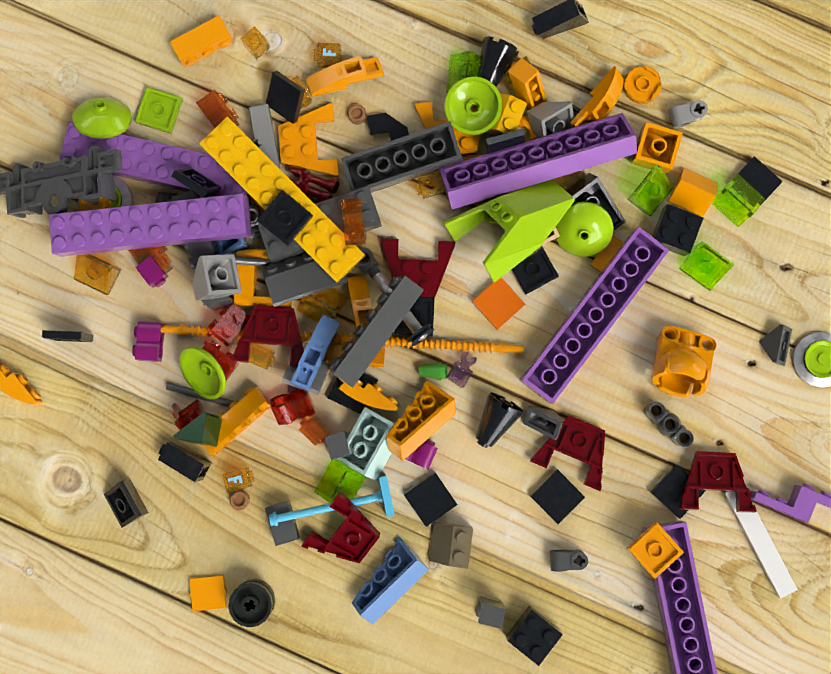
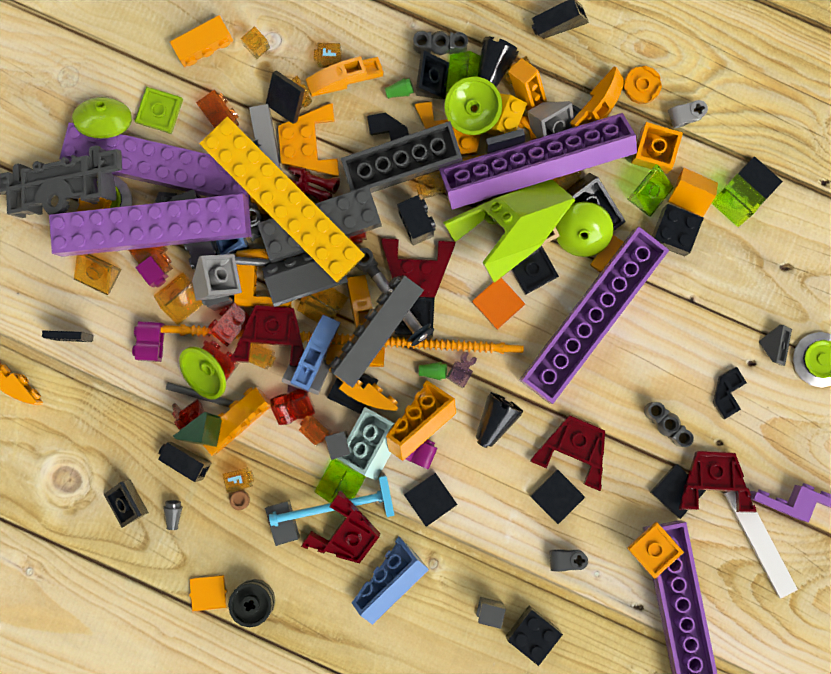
black tile [171,167,222,198] -> none
black tile [257,190,313,246] -> none
clear orange brick [341,198,365,246] -> none
medium nougat tile [348,104,367,125] -> none
dark tan slope [429,522,473,569] -> none
dark grey slope [523,406,563,440] -> none
light orange piece [652,326,717,397] -> none
clear neon green slope [679,241,734,291] -> none
none -> clear yellow slope [154,272,203,325]
none -> dark grey cone [163,500,183,530]
none -> bright green cone [385,78,414,99]
none -> black brick [397,195,436,246]
none -> dark grey piece [413,31,468,55]
none -> black slope [416,50,450,99]
none -> black tile [713,367,747,419]

